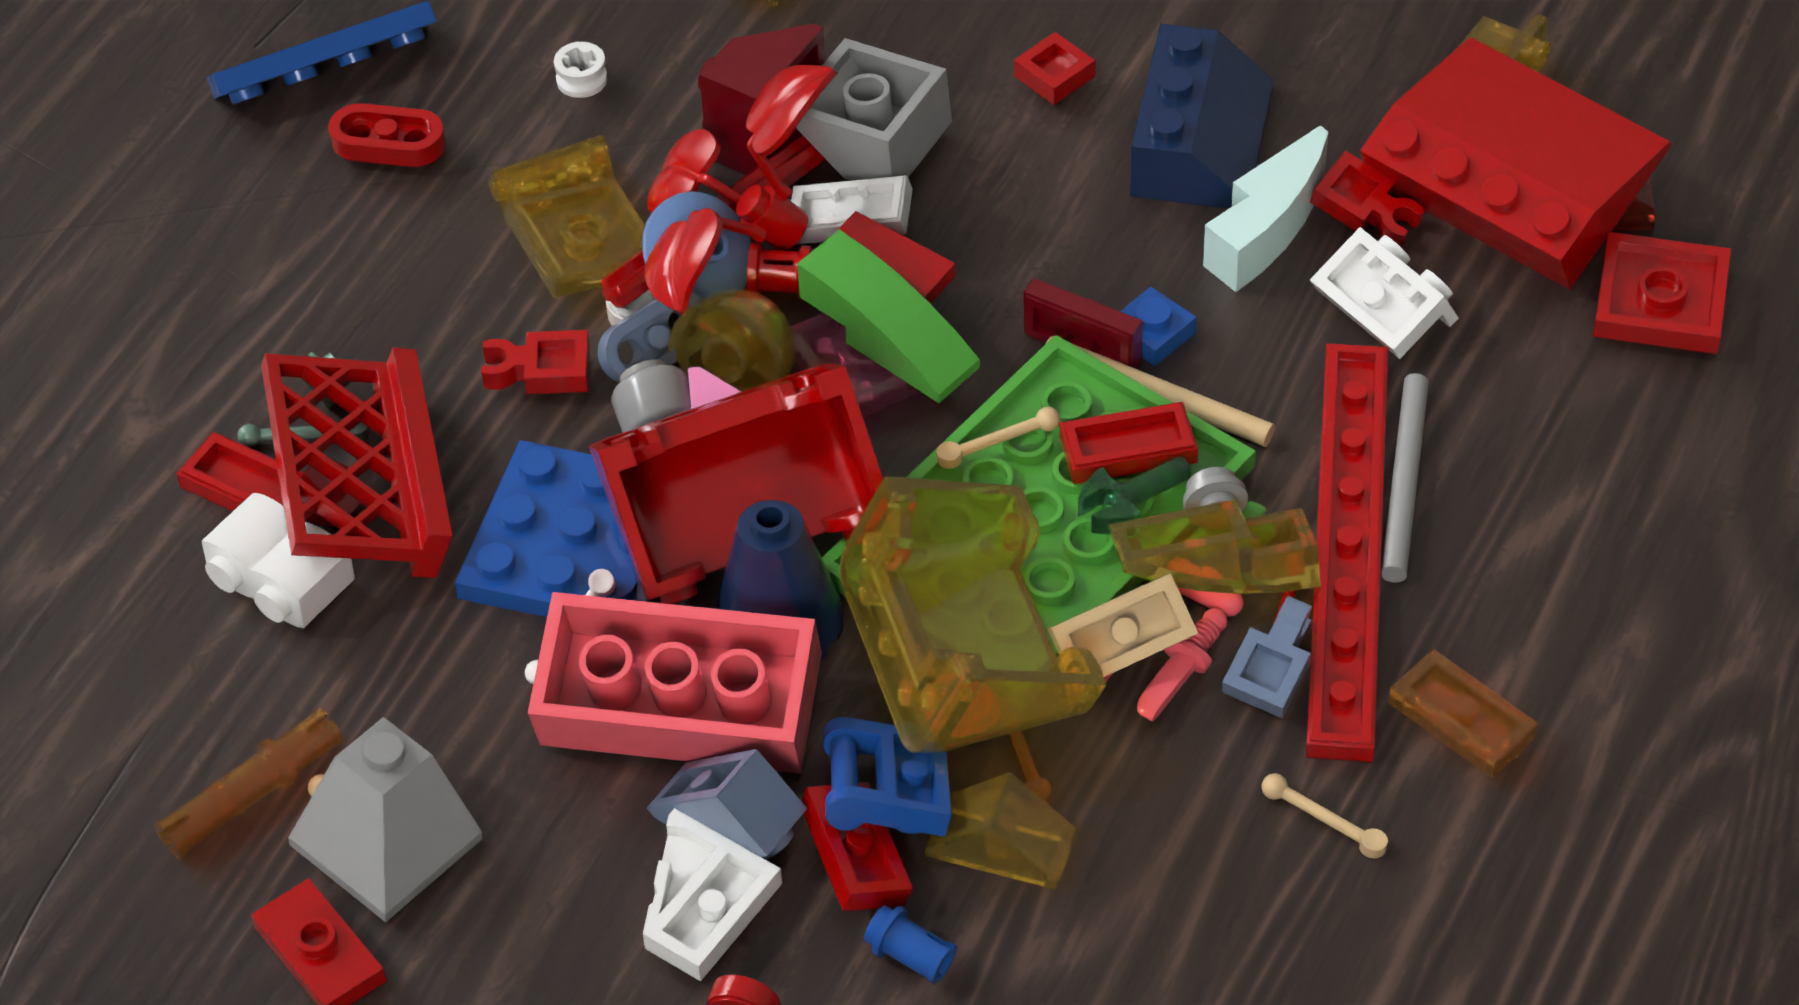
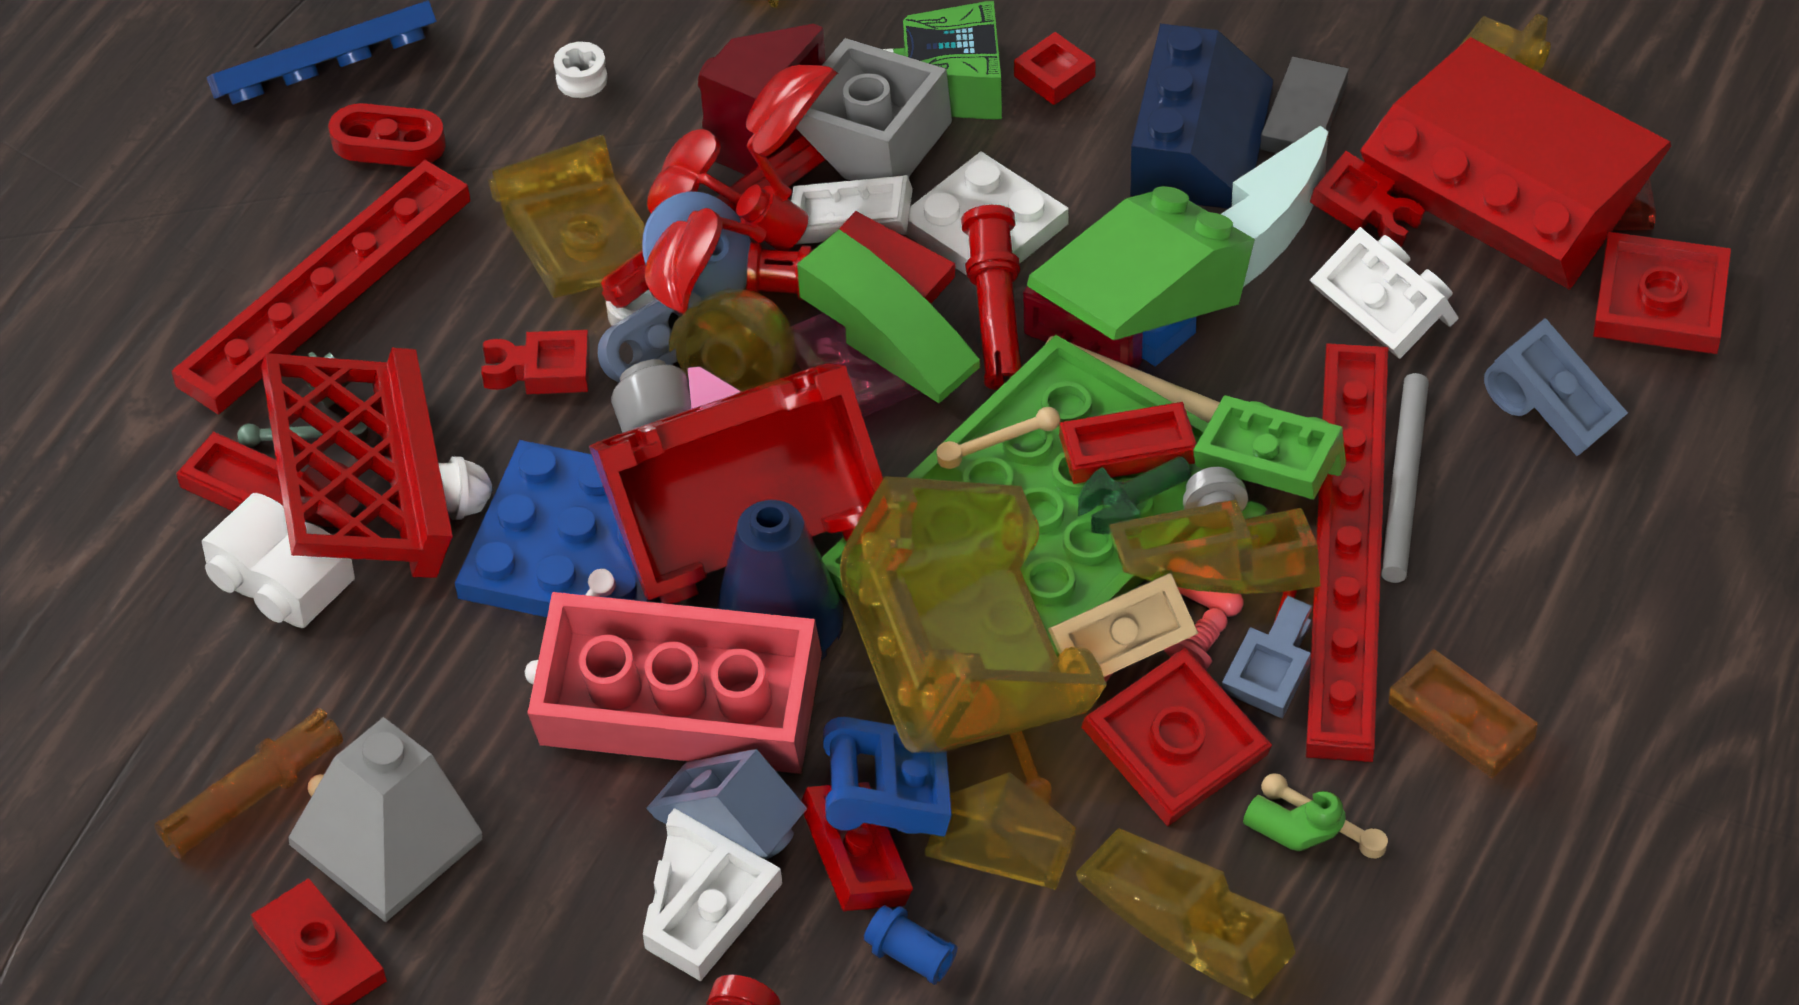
none -> red plate [171,160,471,415]
none -> white plate [438,457,492,520]
none -> torso [883,1,1002,120]
none -> white plate [905,151,1068,275]
none -> red pin [961,204,1021,390]
none -> bright green slope [1027,186,1255,340]
none -> clear yellow slope [1076,828,1296,999]
none -> red tile [1081,647,1272,827]
none -> bright green bracket [1193,395,1346,499]
none -> bright green arm [1243,791,1346,851]
none -> flat silver tile [1260,57,1349,153]
none -> sand blue plate [1484,318,1628,456]

